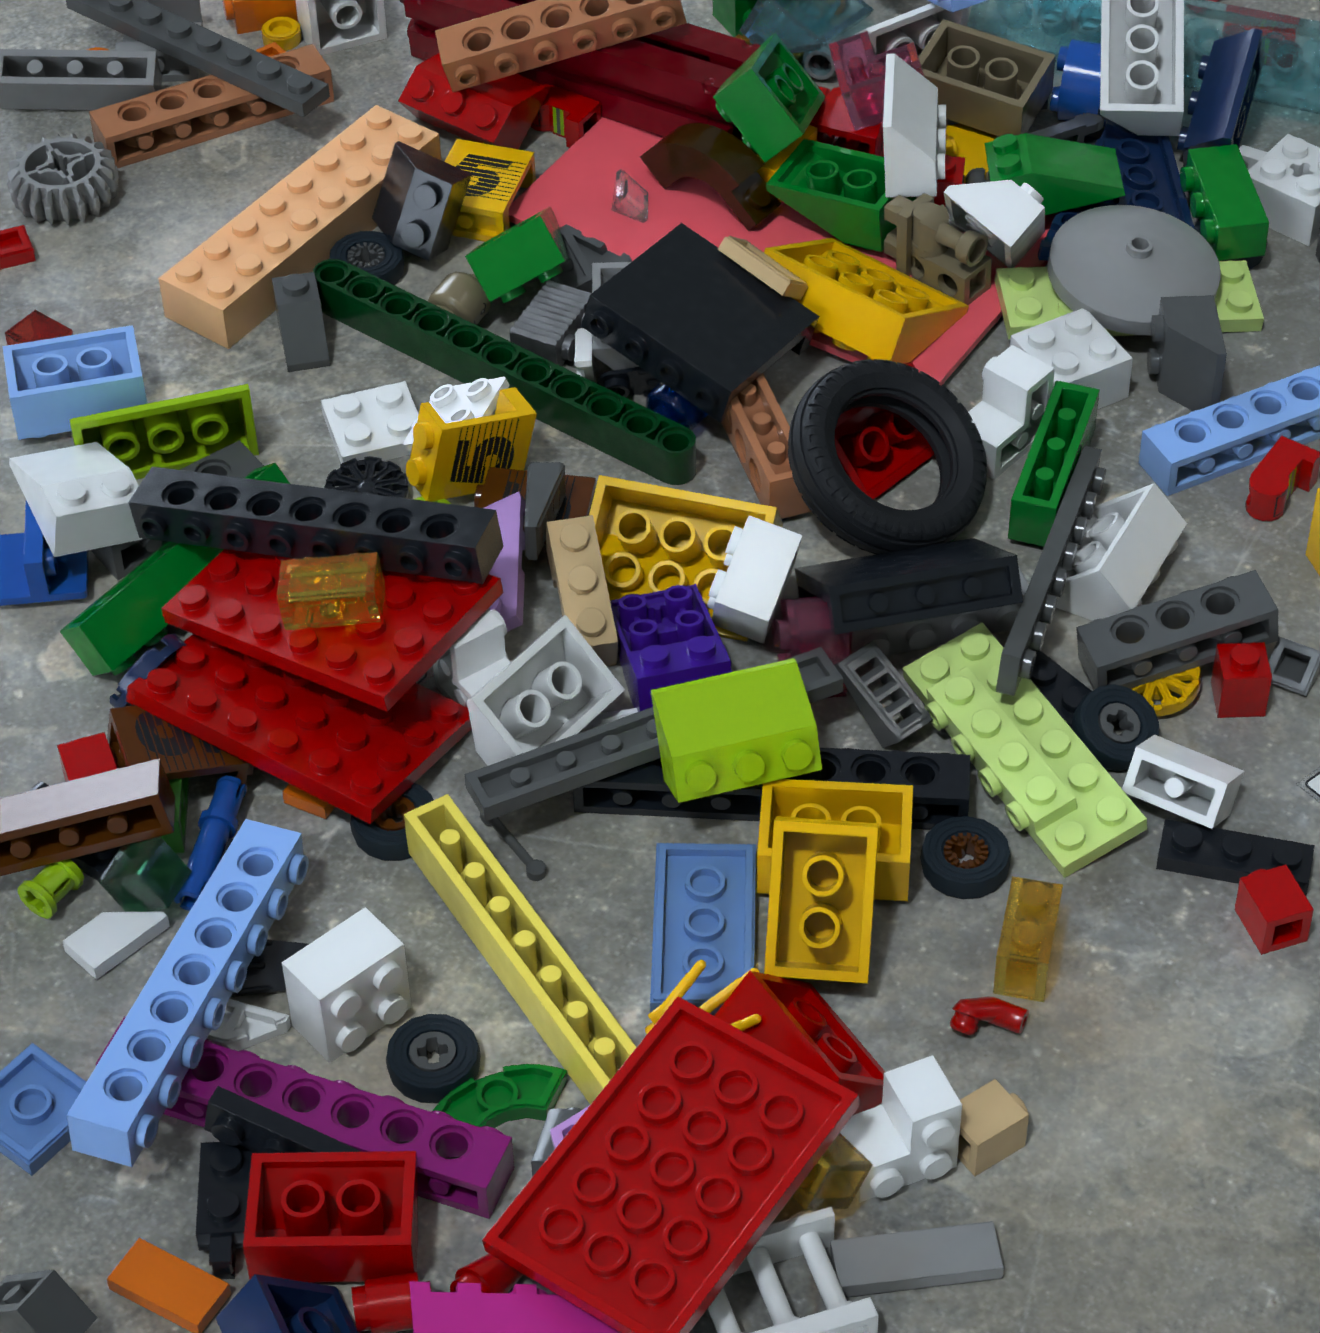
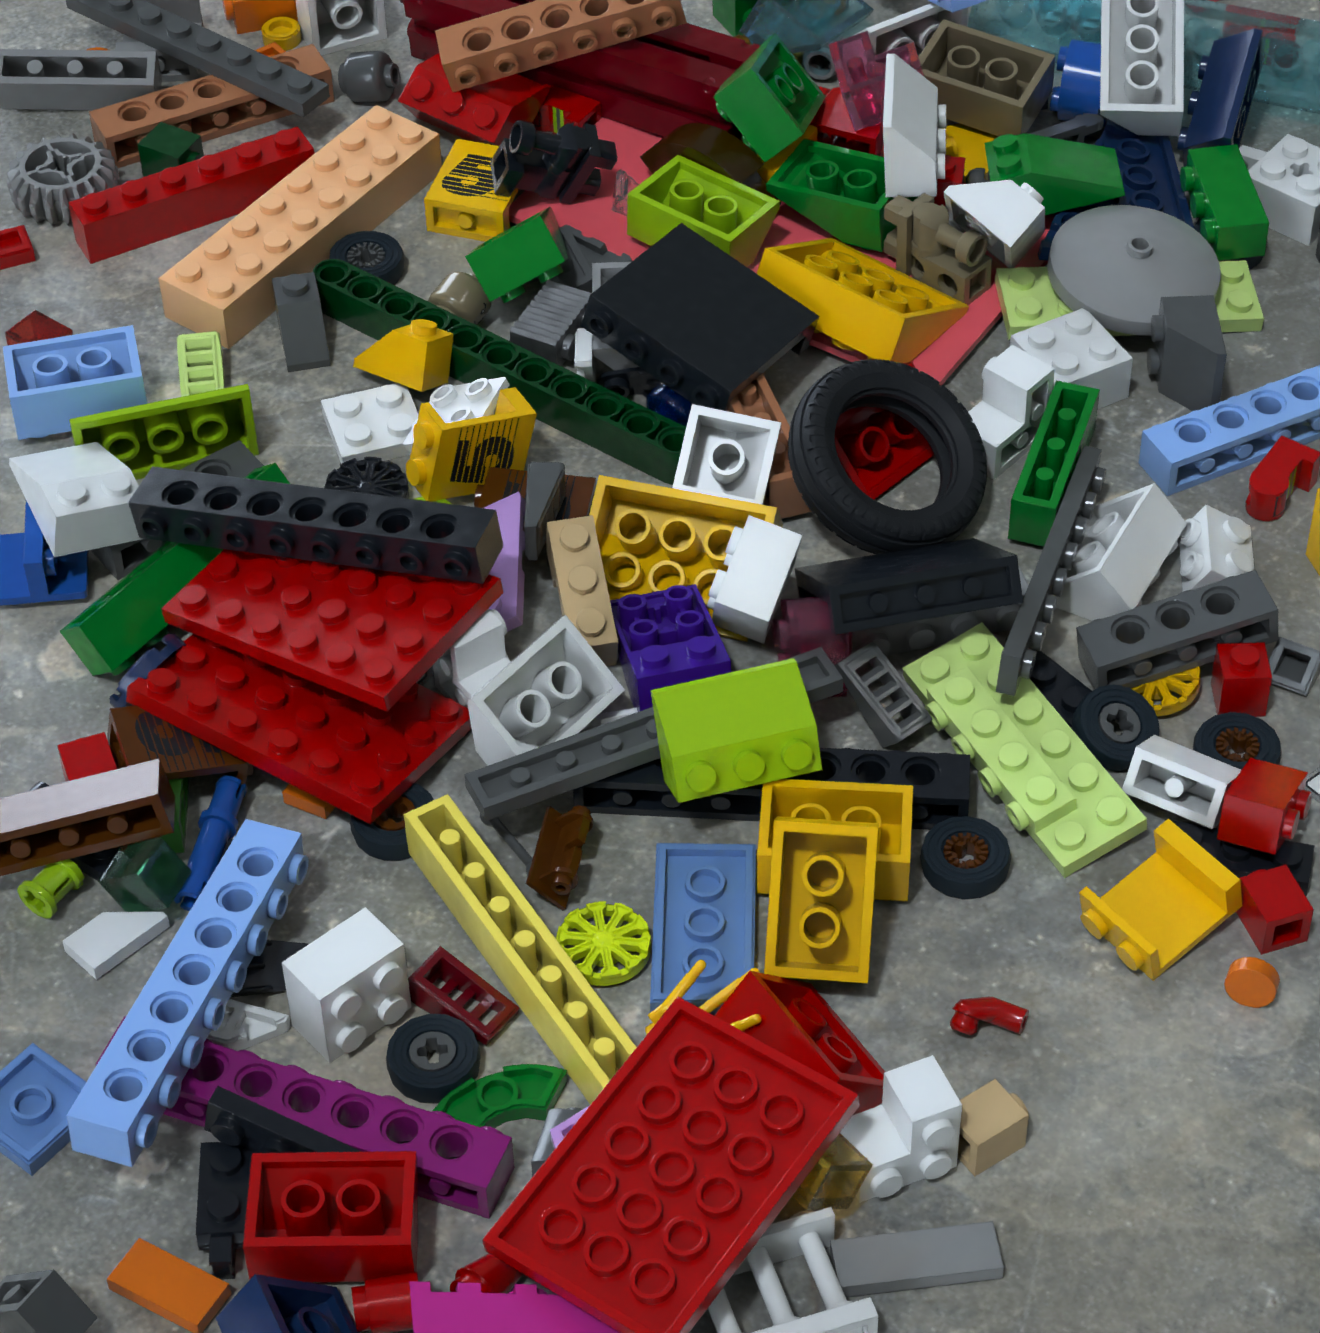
clear yellow brick [277,552,385,630] -> none
black slope [372,141,472,261] -> none
tan tile [718,236,808,300] -> none
clear yellow brick [993,876,1063,1002] -> none
none -> red brick [68,126,315,264]
none -> dark green brick [138,122,204,177]
none -> yellowish green slope [177,331,225,397]
none -> dark grey head [338,50,400,103]
none -> yellow slope [353,319,454,392]
none -> dark red slope [408,946,520,1046]
none -> black hips [490,120,618,204]
none -> reddish brown hinge [526,805,594,911]
none -> neon yellow wheel [556,901,651,986]
none -> lime slope [627,155,780,267]
none -> white slope [672,404,782,505]
none -> yellow panel [1079,818,1242,981]
none -> white bracket [1178,505,1255,591]
none -> black bush [1193,712,1281,770]
none -> red brick [1217,757,1312,855]
none -> orange tile [1224,957,1280,1008]

